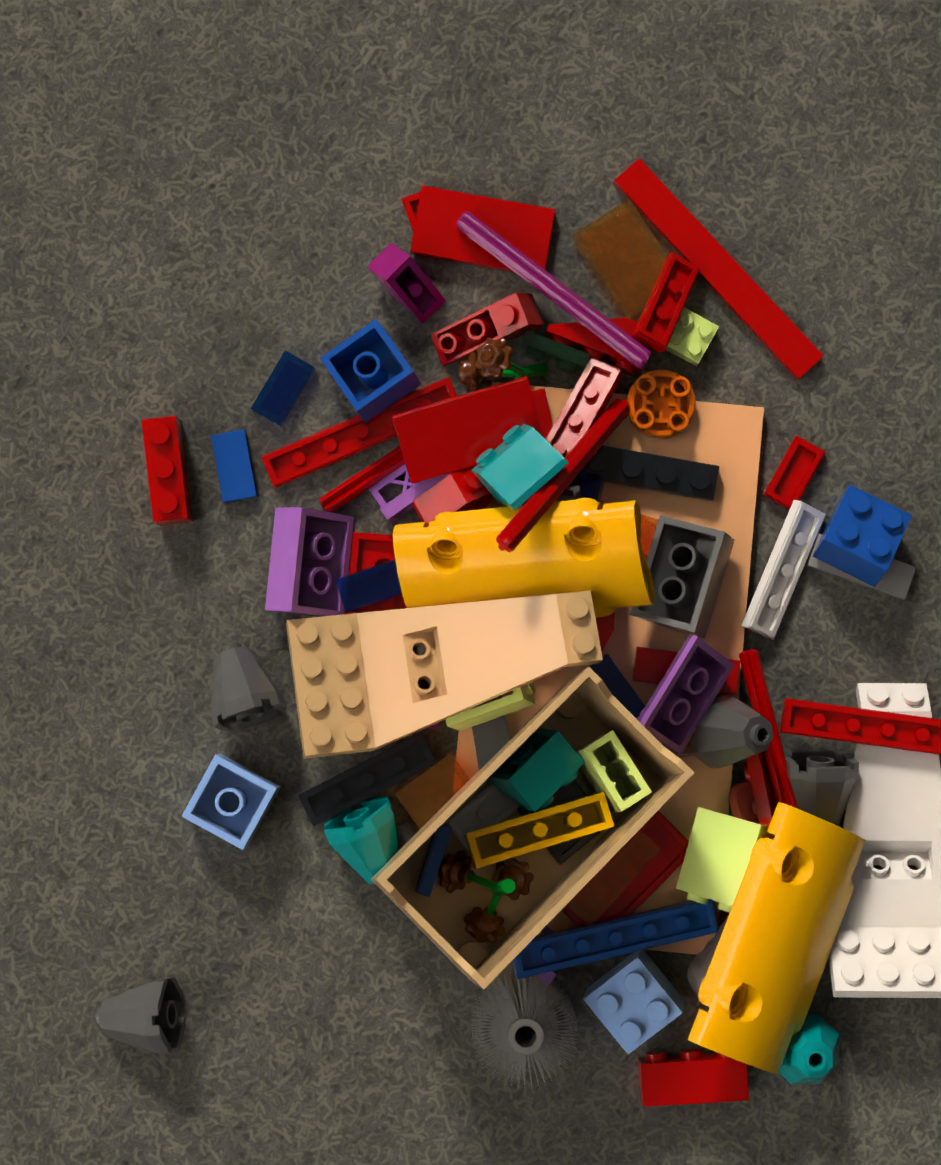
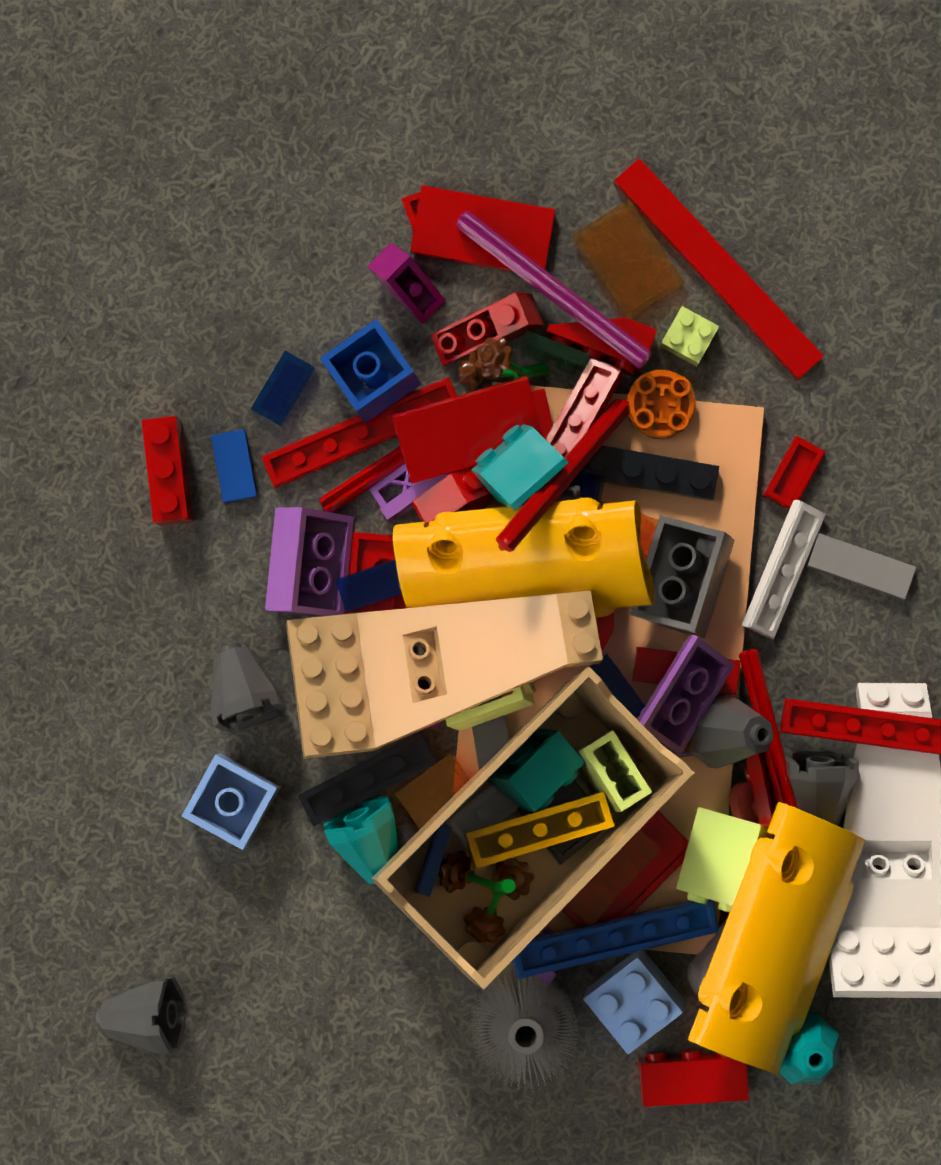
red tile [632,252,700,354] -> none
blue brick [813,484,912,587] -> none

